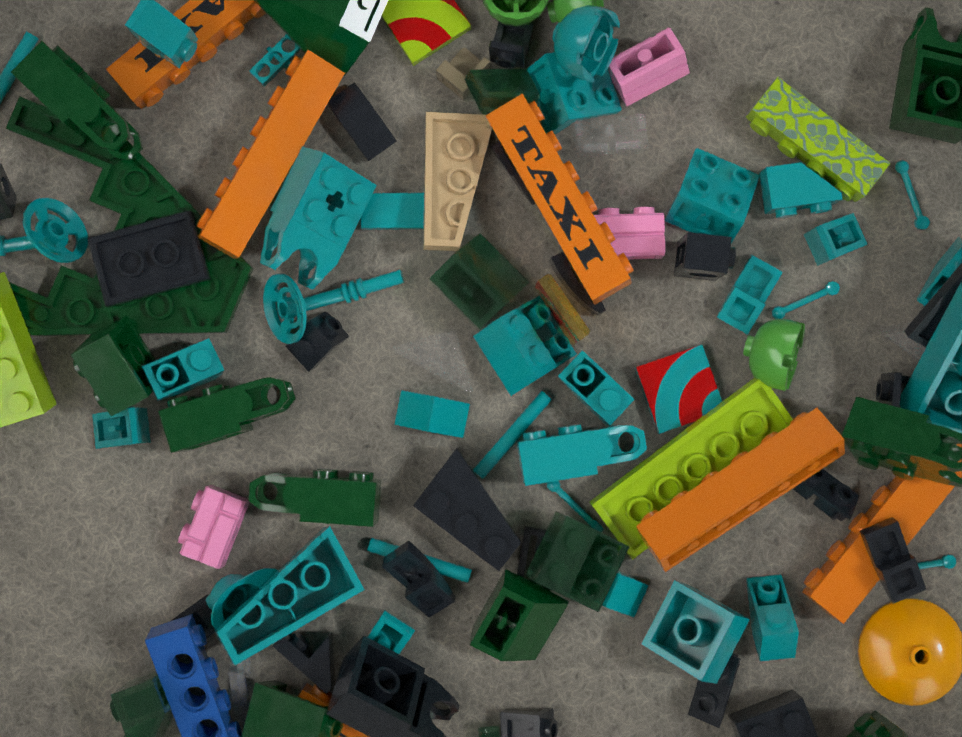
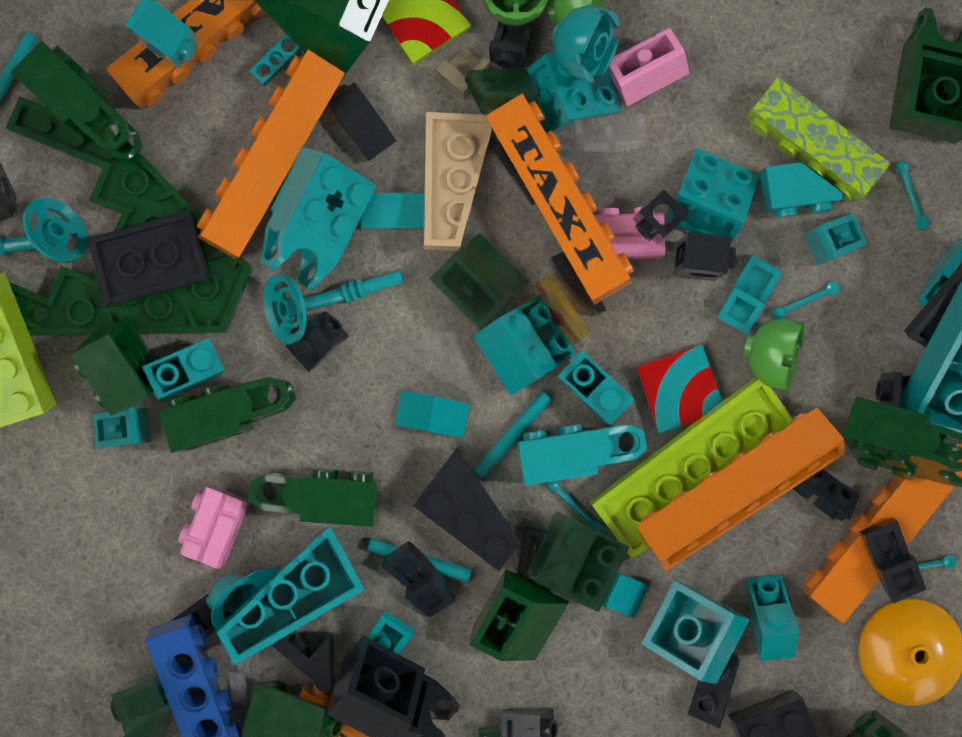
none -> black bracket [633,190,688,244]

